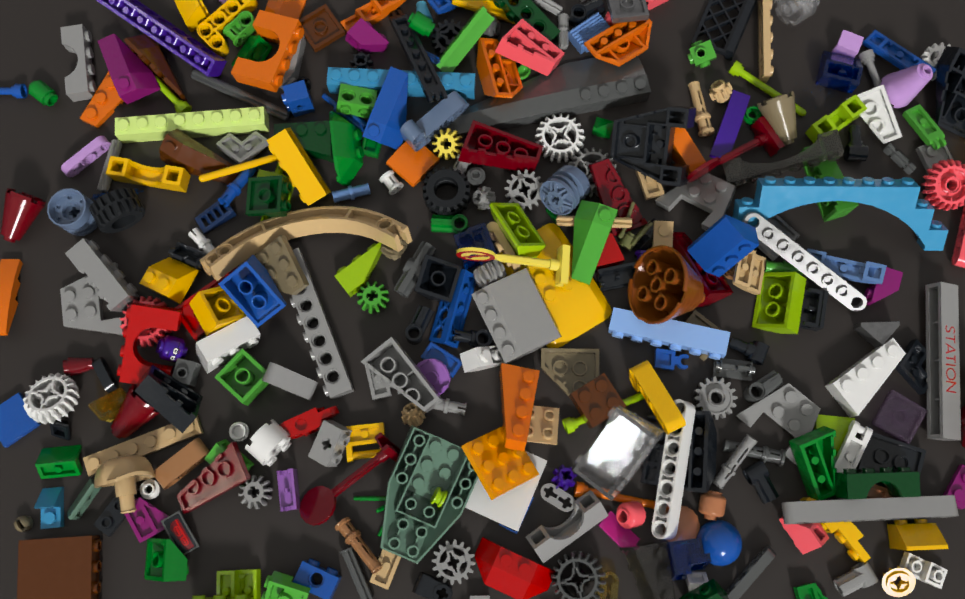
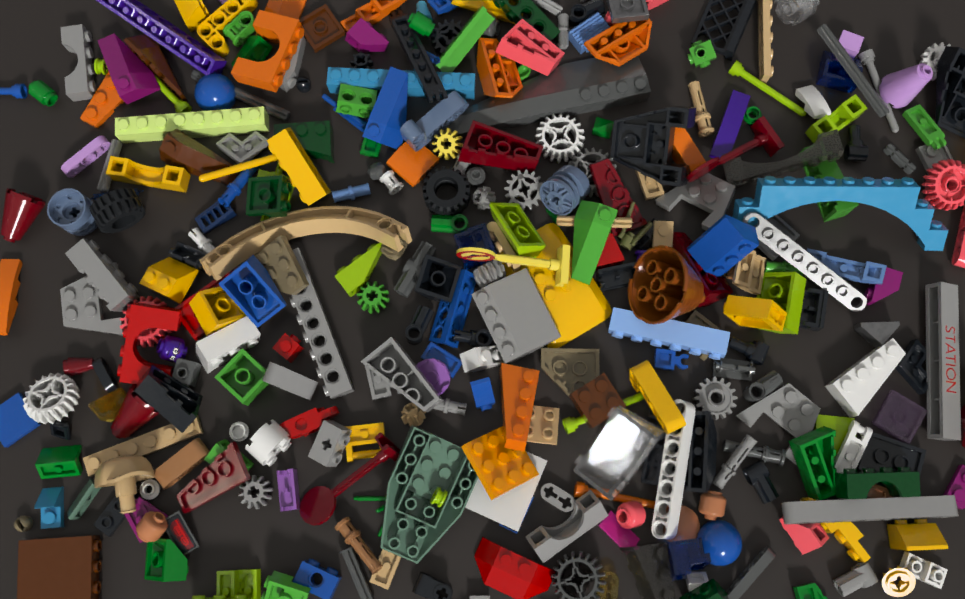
blue brick [281,80,315,118] -> none
green wedge [329,111,364,187] -> none
light grey gear [432,539,476,585] -> none
dark purple gear [551,464,577,491] -> none
tan gear [709,80,733,103] -> none
dark tan cone [757,91,797,145] -> none
white wing [846,84,903,144] -> none
blue plate [862,30,937,74] -> none
none -> lime bush [94,58,108,75]
none -> nougat head [136,511,168,542]
none -> blue piece [194,73,236,111]
none -> red brick [273,333,304,363]
none -> dark grey tile [367,162,387,180]
none -> blue slope [470,377,495,411]
none -> yellow window [723,295,787,331]
none -> white slope [795,85,831,119]
none -> dark grey axle [817,24,890,118]

